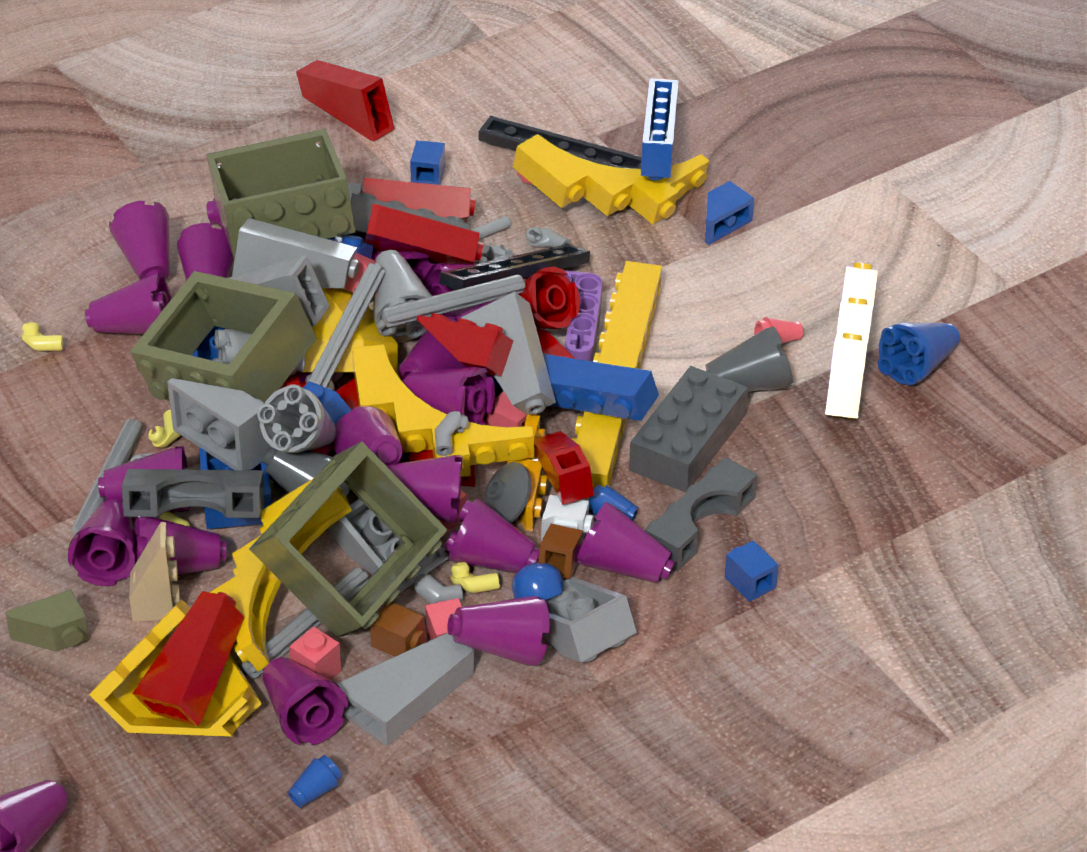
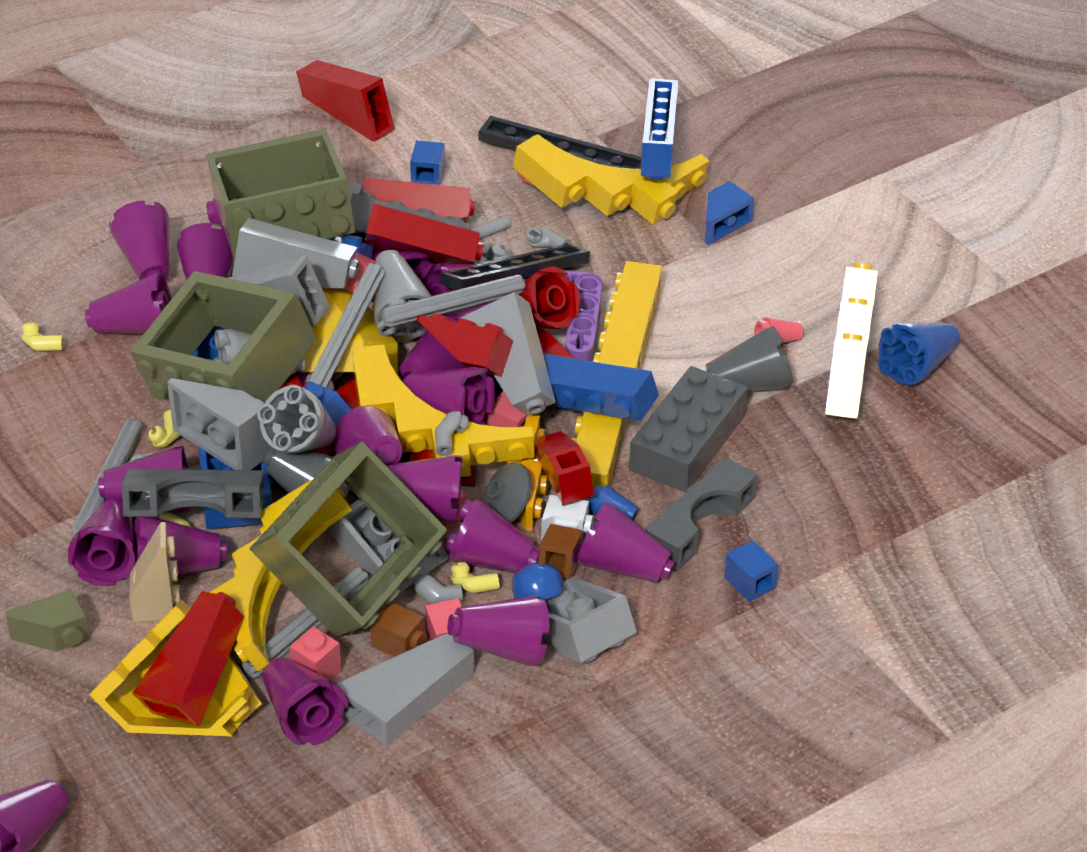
blue cone [287,755,342,808] -> none

